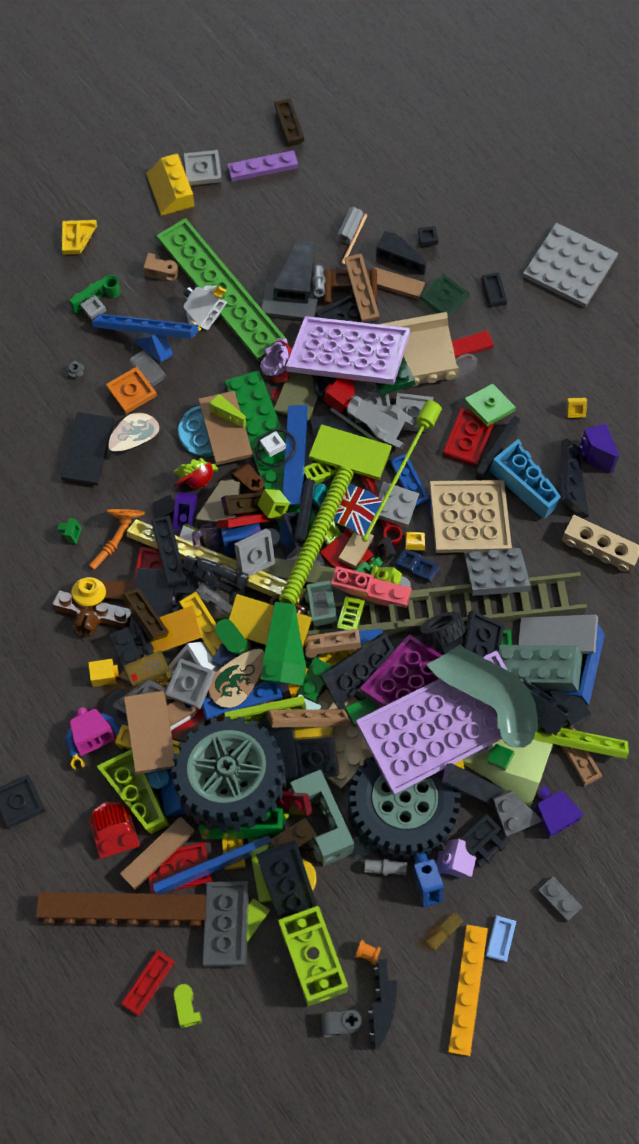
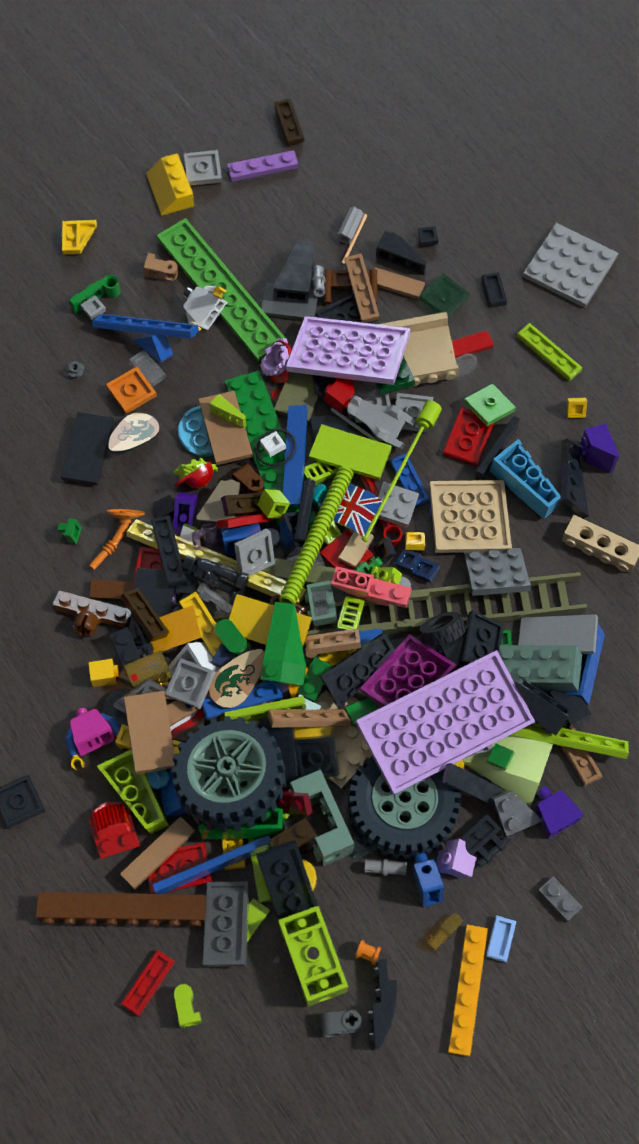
yellow piece [71,577,106,606] -> none
sand green animal [426,644,538,748] -> none
none -> lime tile [517,323,582,381]

